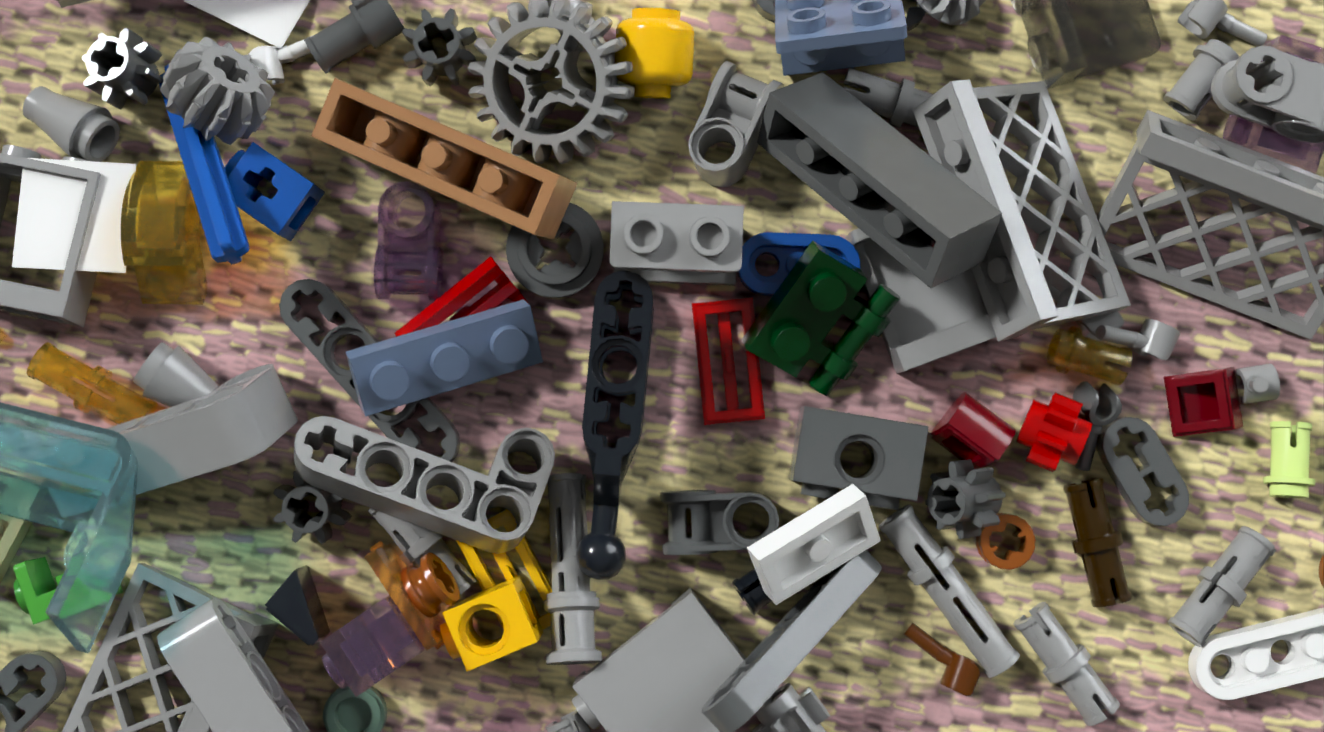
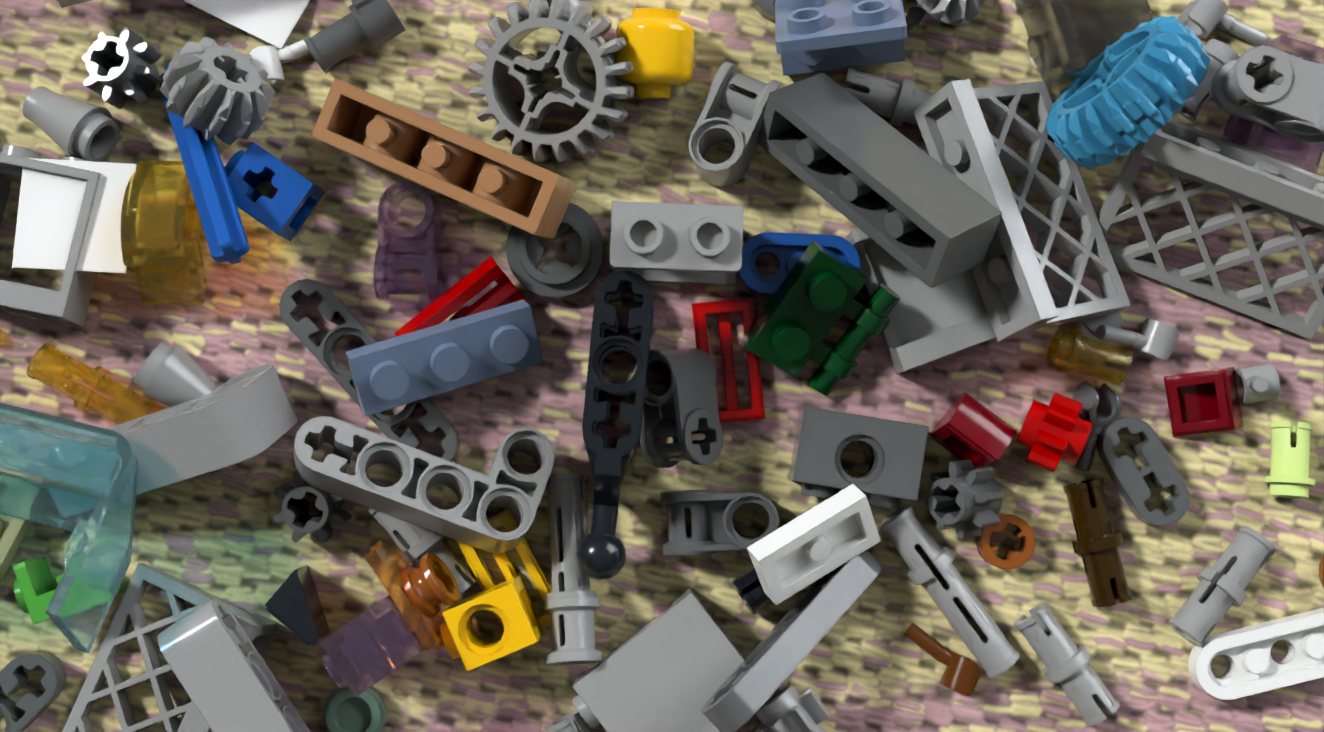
dark grey gear [402,8,477,87] -> none
none -> dark grey piece [634,348,723,468]
none -> dark azure gear [1045,16,1211,169]

